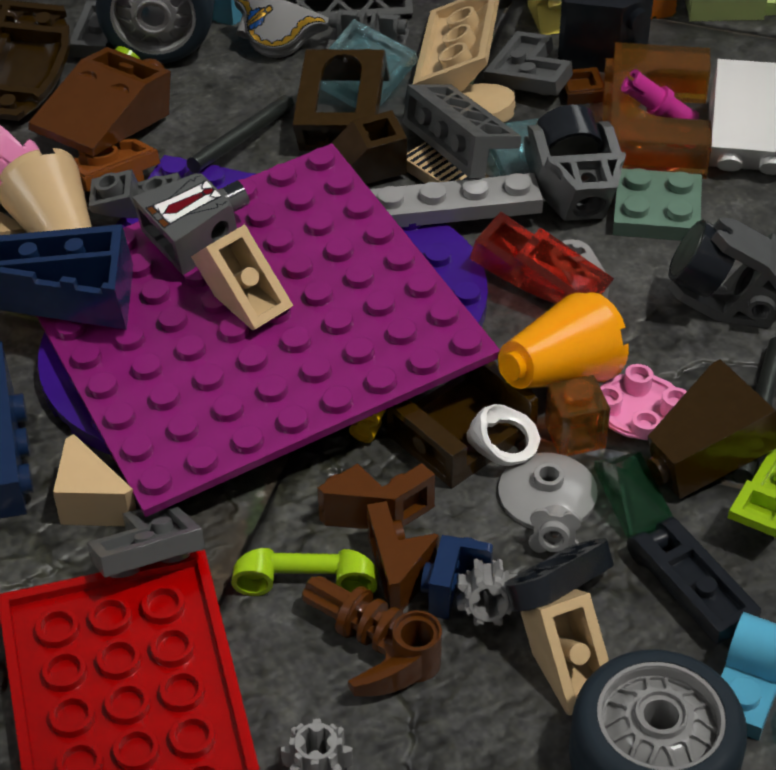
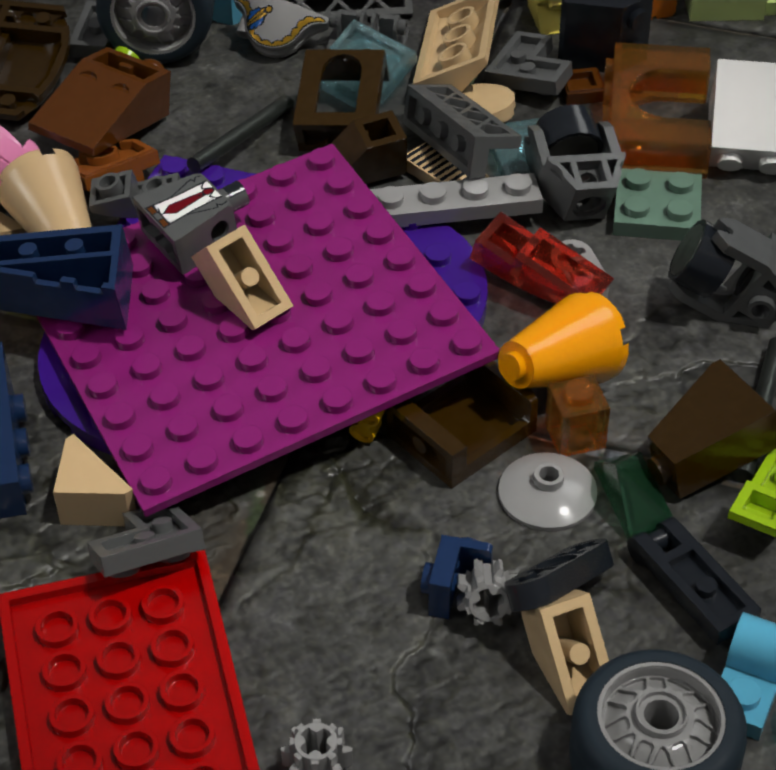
lime bar [231,548,378,596] -> none
reddish brown piece [302,576,442,697] -> none
reddish brown slope [317,463,435,529] -> none
reddish brown slope [367,501,439,611] -> none
white piece [466,404,541,466] -> none
light grey plate [529,505,581,553] -> none
bright pink dish [593,364,687,440] -> none
dark pink pin [621,69,699,134] -> none

